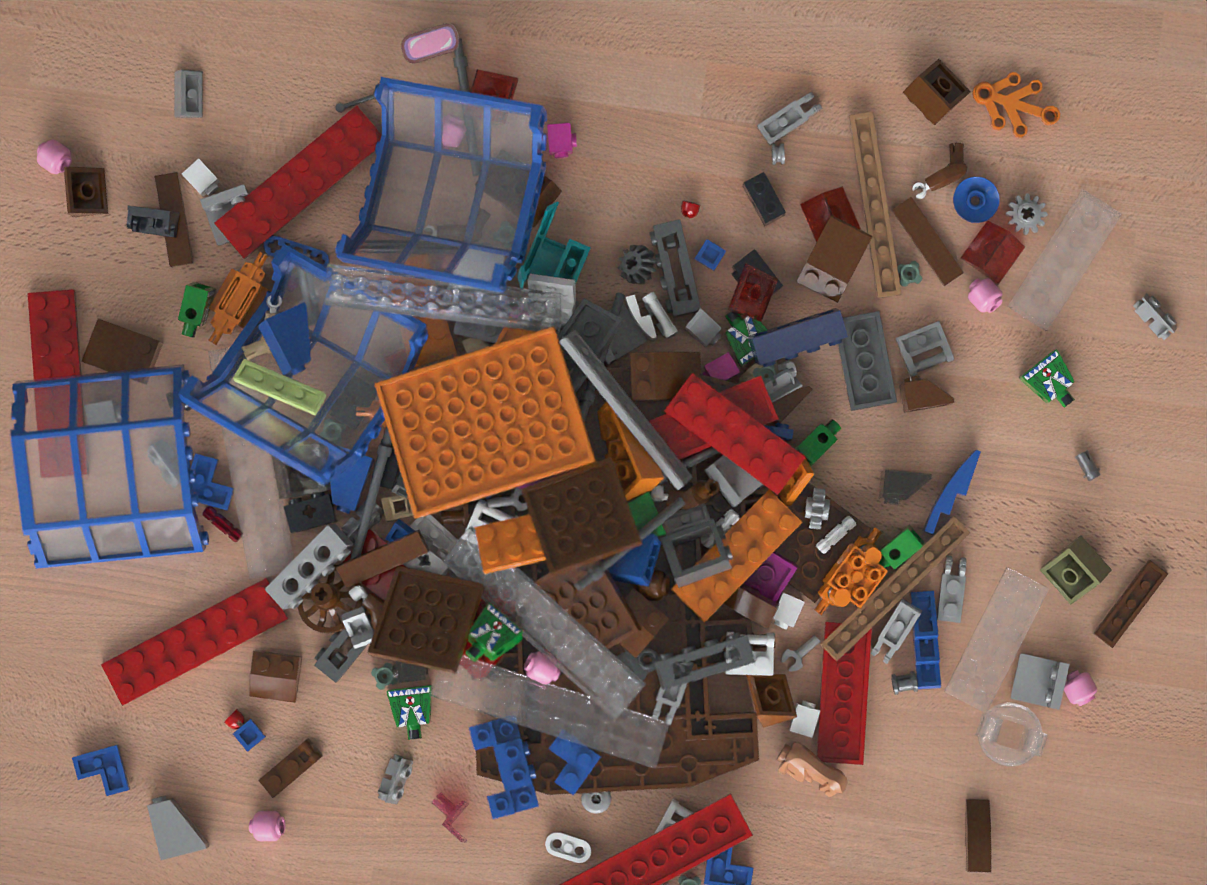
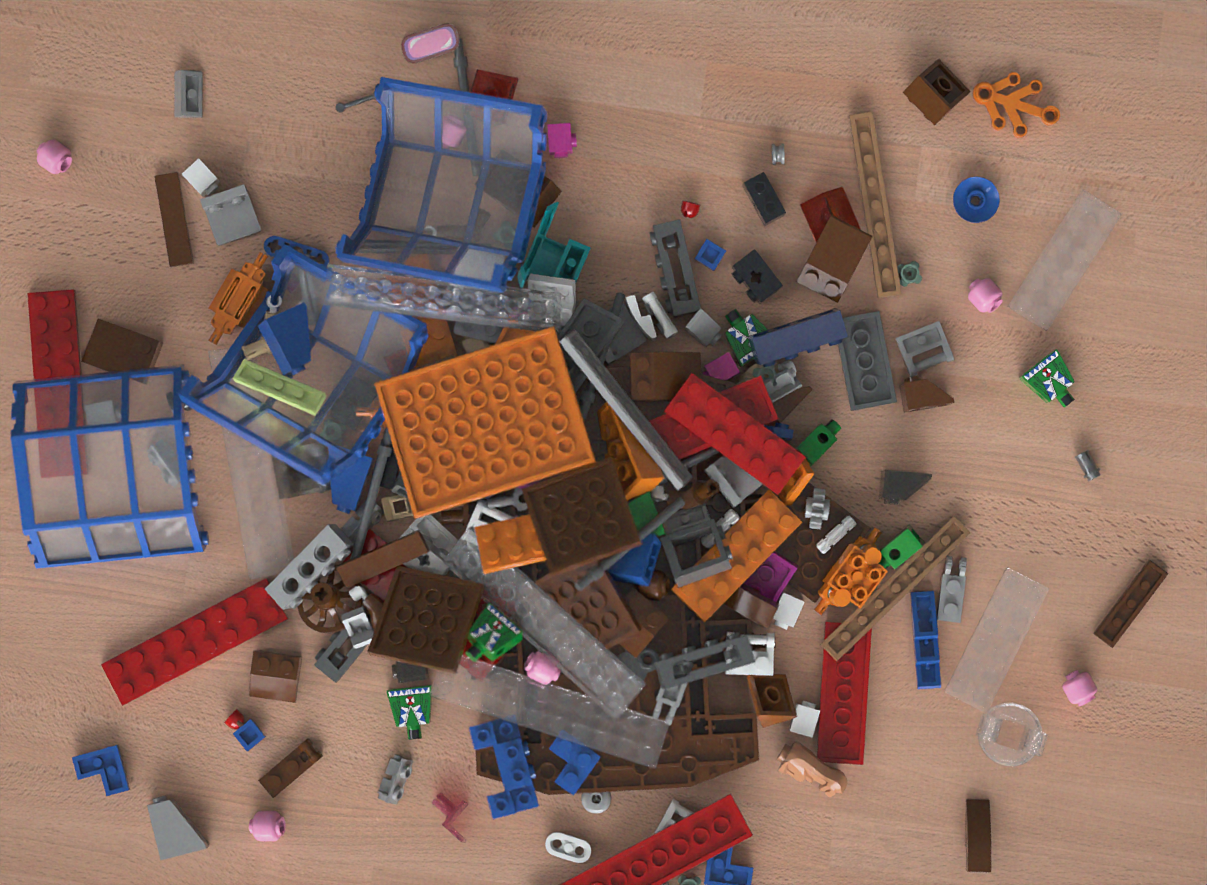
reddish brown slope [64,167,108,217] -> none
black hinge [127,205,180,238] -> none
green torso [178,282,216,338] -> none
blue plate [191,453,234,511] -> none
dark red axle [202,506,243,542] -> none
red plate [214,105,382,259] -> none
black brick [284,491,338,534] -> none
sand green plate [371,663,398,690] -> none
blue plate [385,519,415,542] -> none
dark grey gear [617,245,658,284] -> none
clear red slope [728,263,778,322] -> none
light grey hinge [757,92,822,145] -> none
light grey bar [781,635,820,671] -> none
light grey hinge [870,598,922,664] -> none
dark grey bush [891,671,918,695] -> none
reddish brown tile [892,197,964,286] -> none
reddish brown arm [912,143,968,199] -> none
blue slope [923,450,981,534] -> none
clear red slope [961,220,1025,285] -> none
light grey gear [1005,193,1048,235] -> none
light grey bracket [1010,653,1069,710] -> none
olive slope [1040,535,1112,605] -> none
light grey hinge [1133,293,1177,340] -> none

